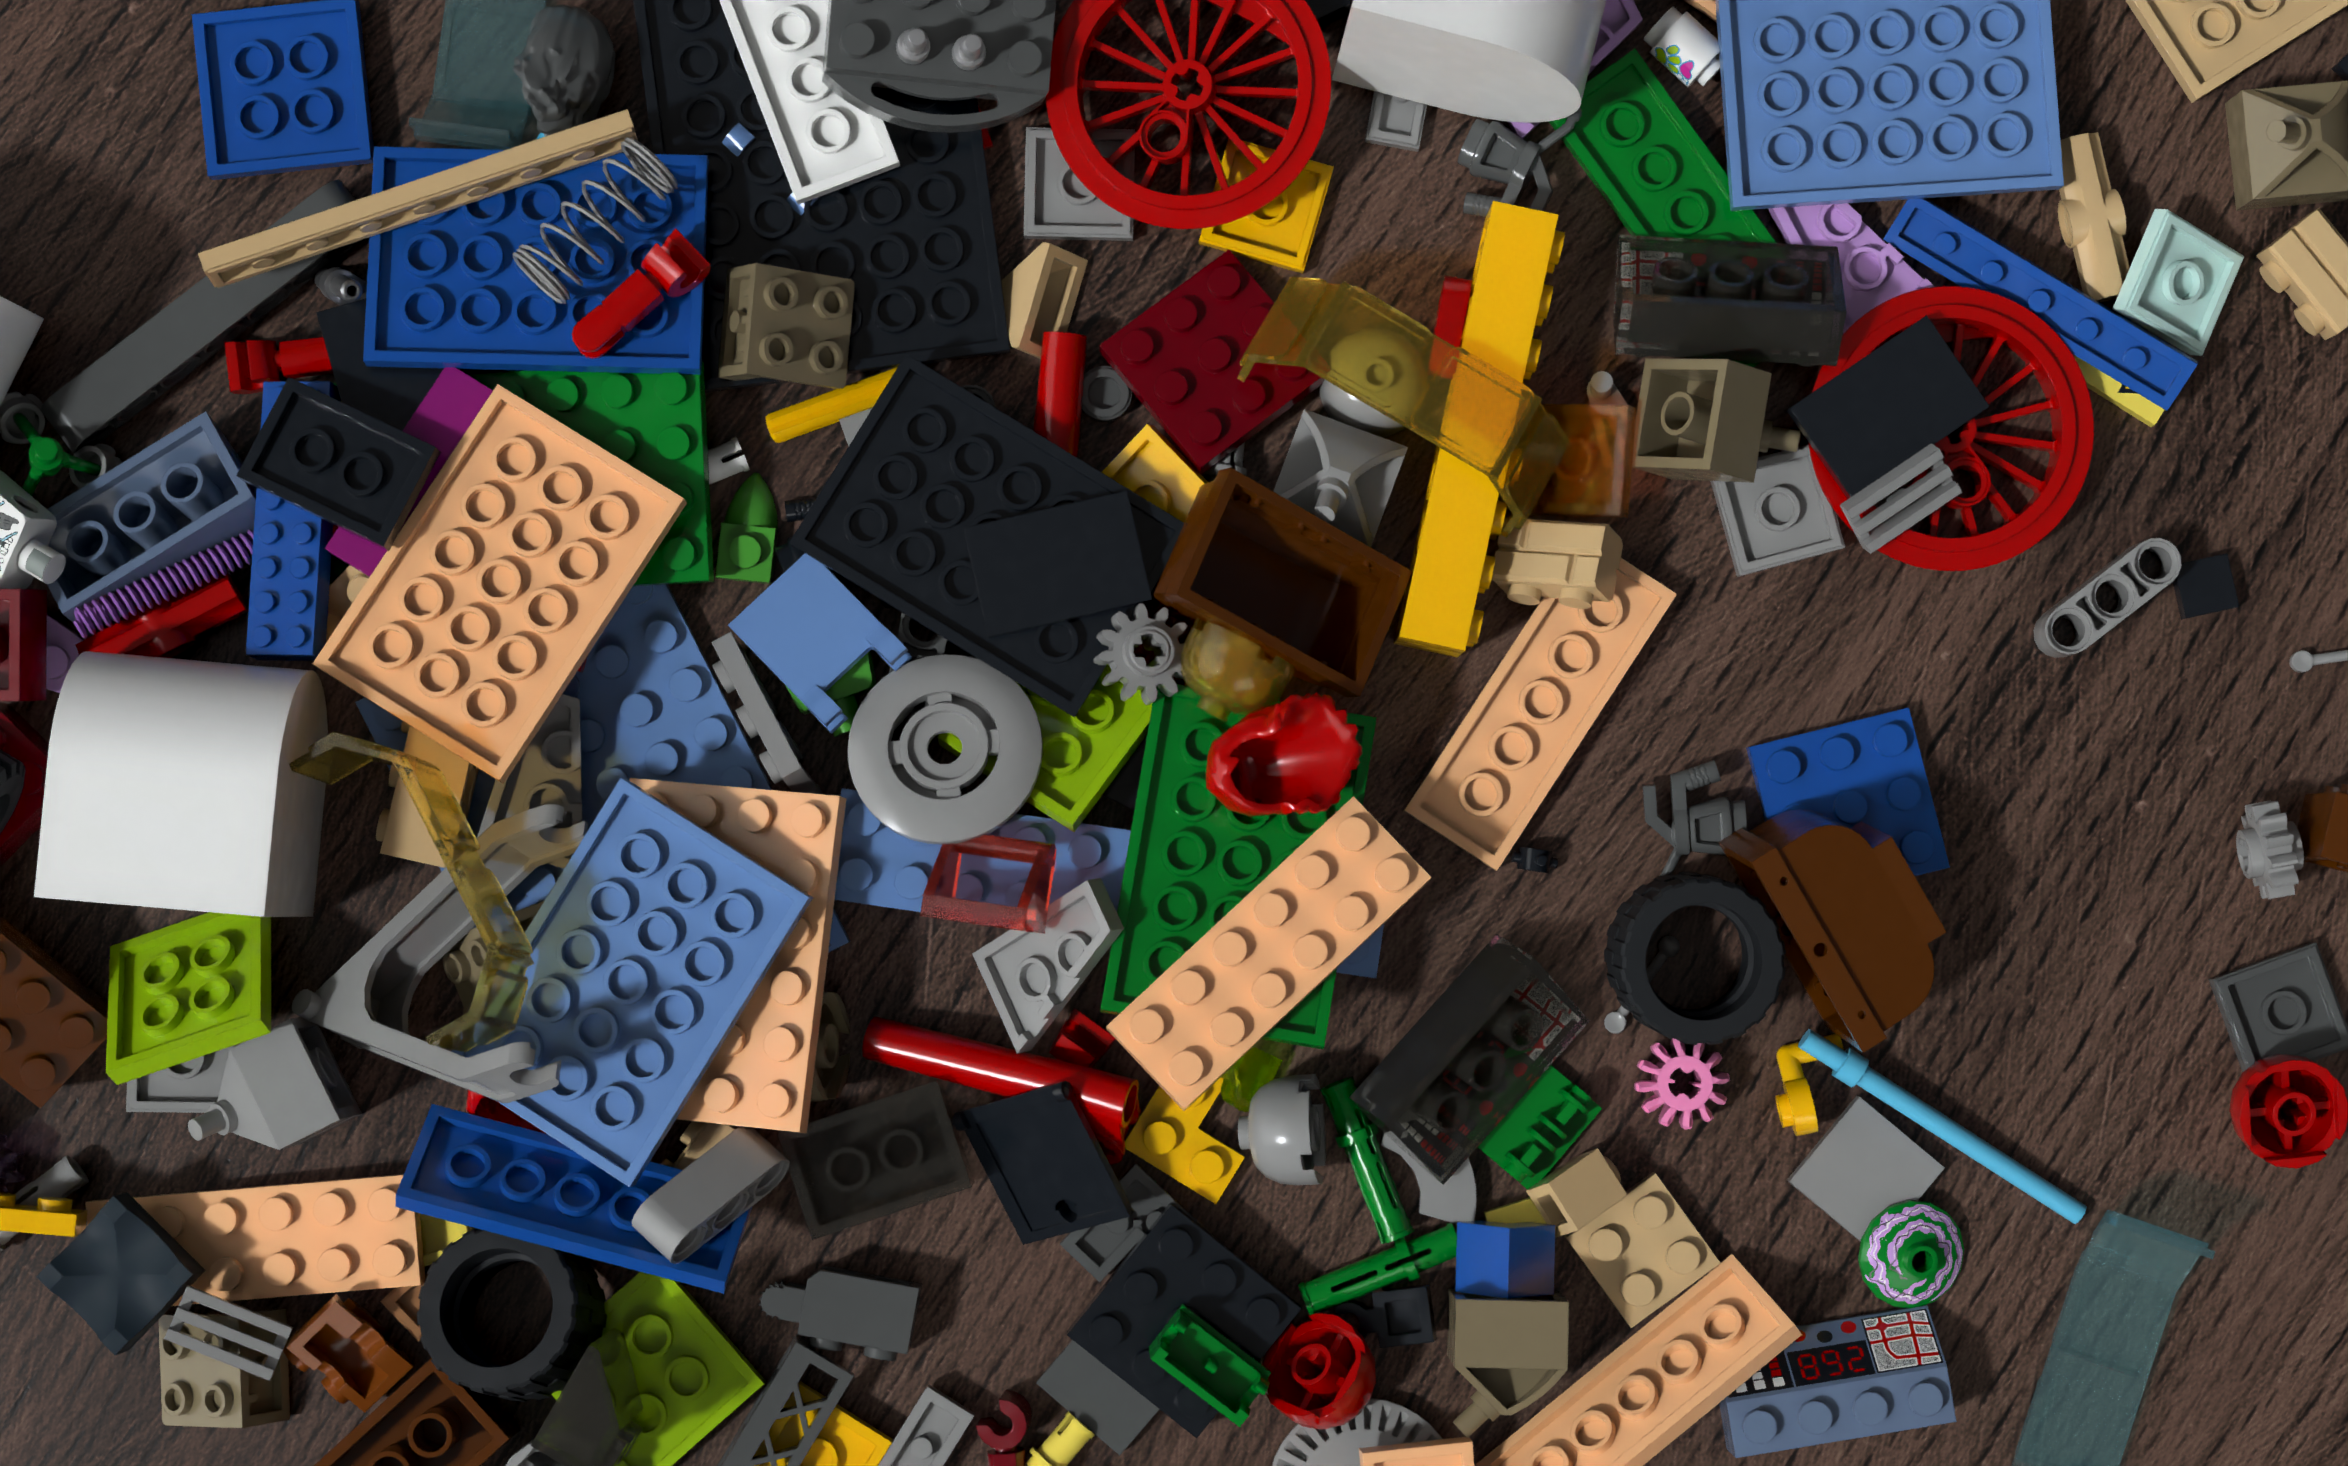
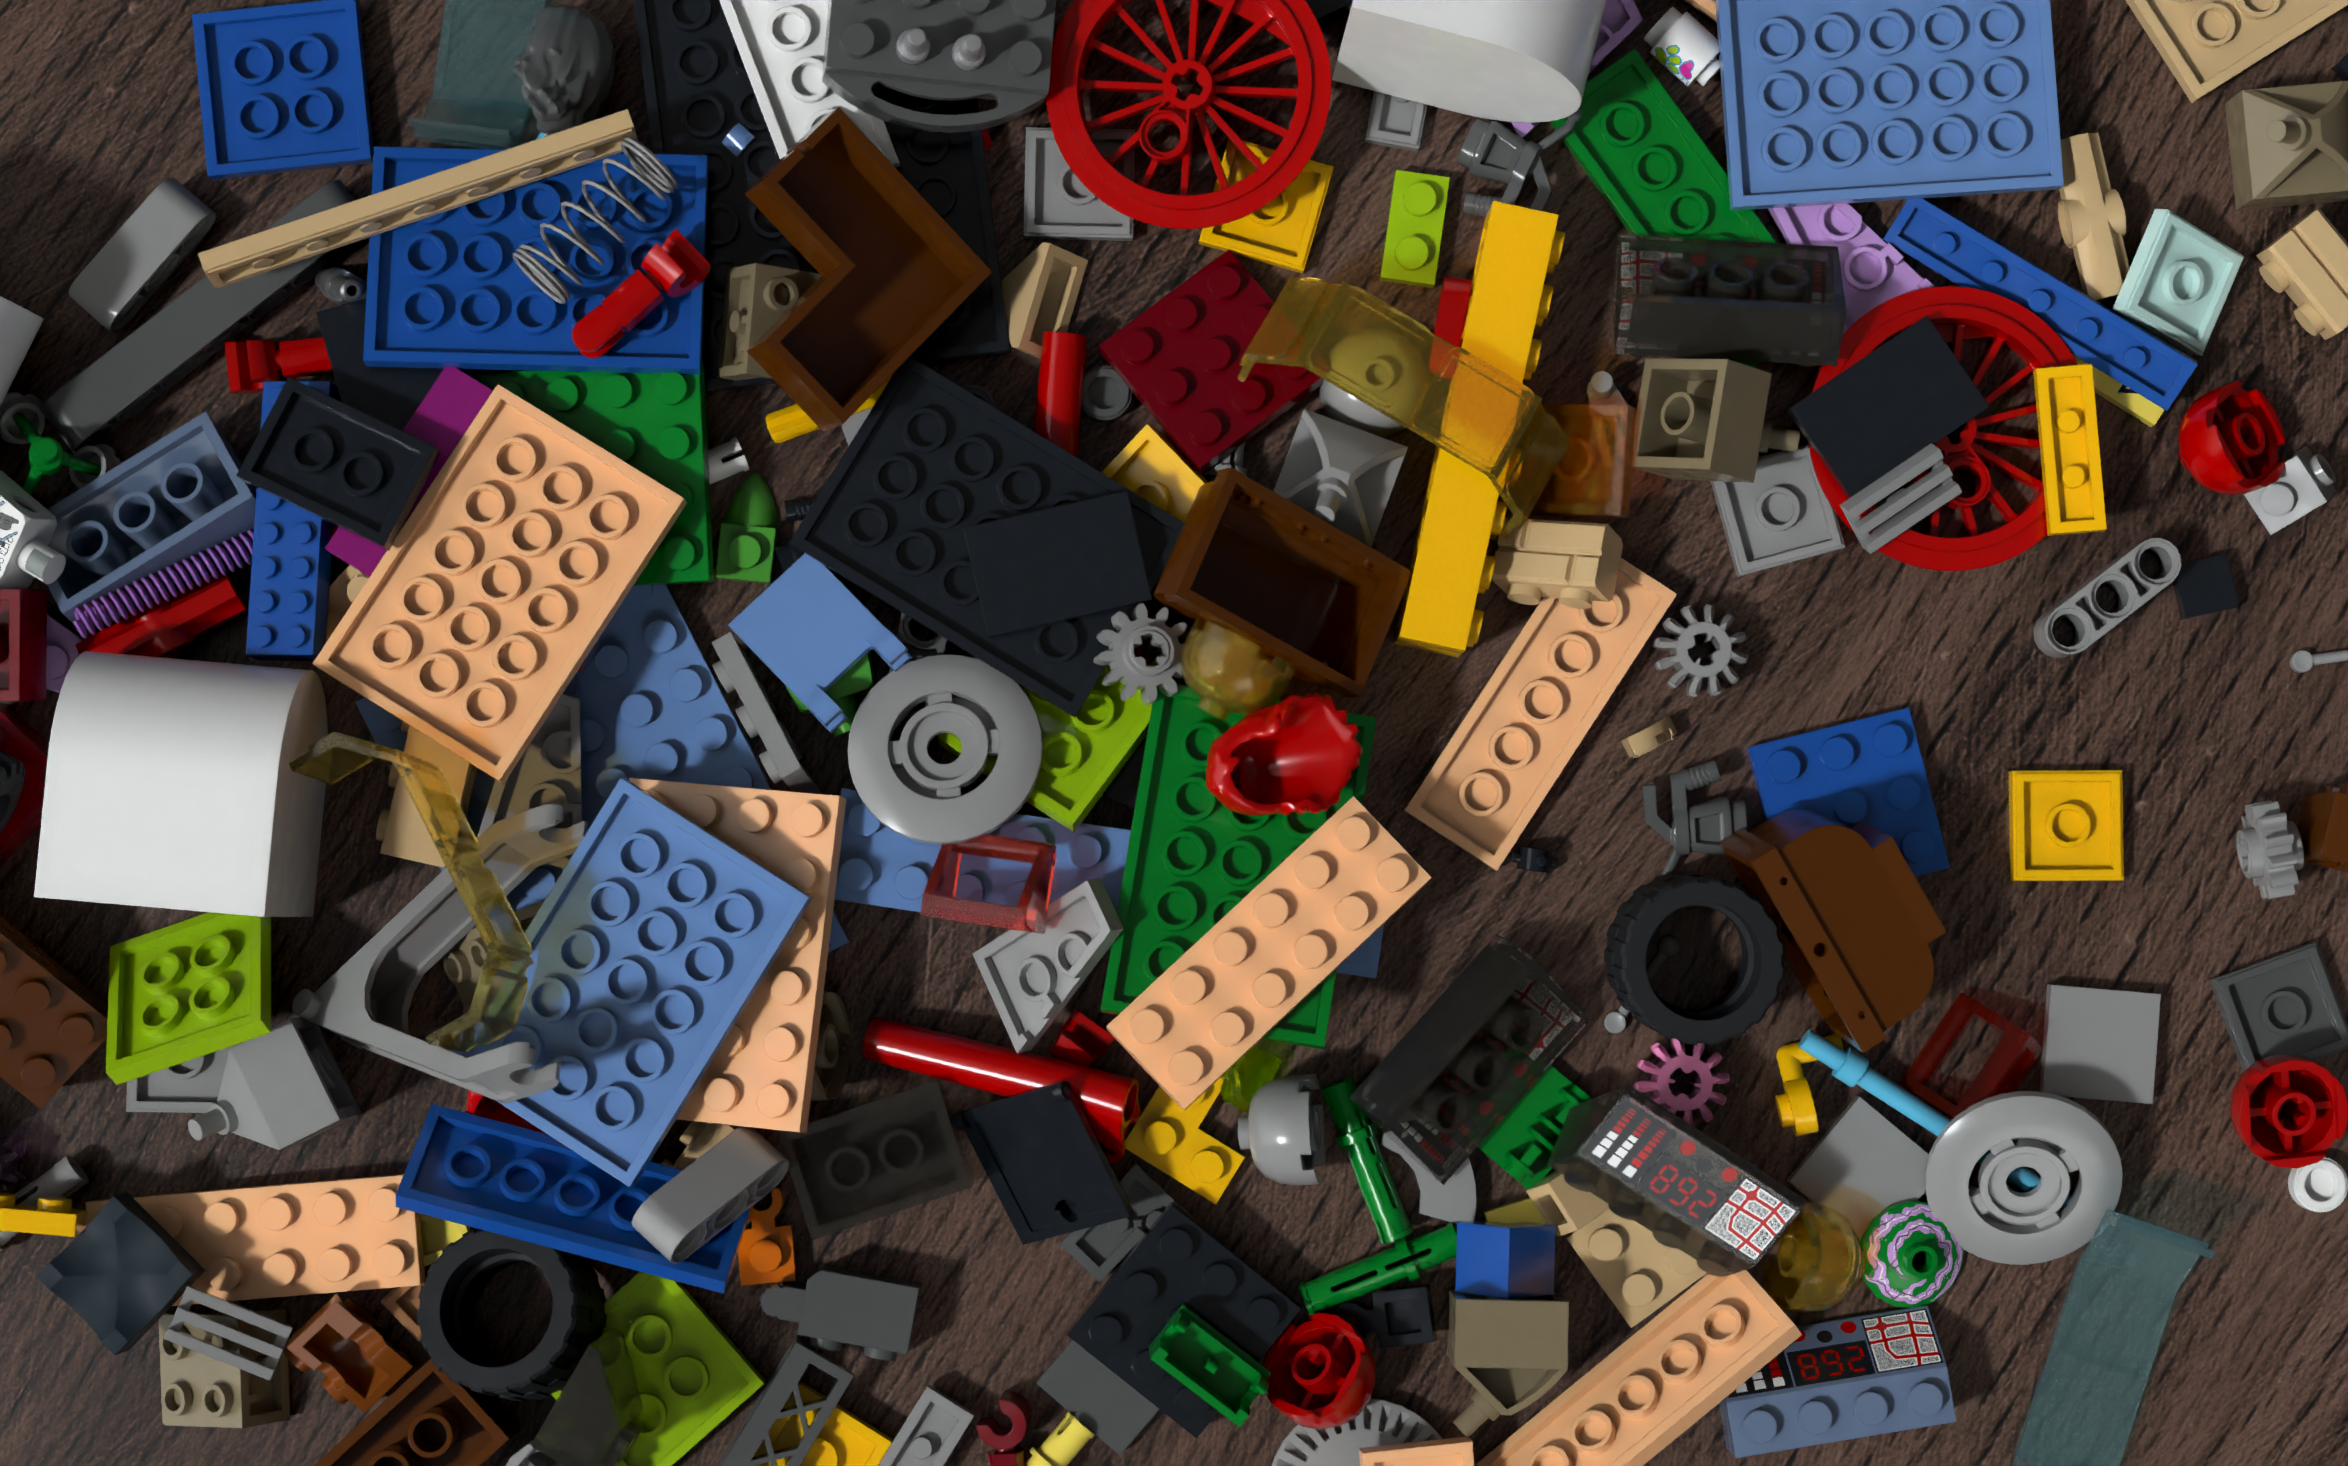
none -> light grey beam [68,177,217,332]
none -> orange plate [738,1186,798,1286]
none -> reddish brown piece [745,107,992,432]
none -> lime plate [1380,170,1450,288]
none -> slope [1547,1084,1806,1277]
none -> tan tile [1621,716,1678,759]
none -> light grey gear [1653,604,1748,698]
none -> clear yellow cylinder [1764,1201,1866,1313]
none -> clear red tile [1899,992,2043,1119]
none -> light grey piece [1924,1091,2123,1265]
none -> yellow tile [2008,770,2124,881]
none -> yellow plate [2033,364,2107,536]
none -> light grey tile [2039,984,2161,1104]
none -> red cylinder [2178,381,2286,496]
none -> light grey bracket [2244,446,2336,535]
none -> white tile [2288,1157,2348,1212]

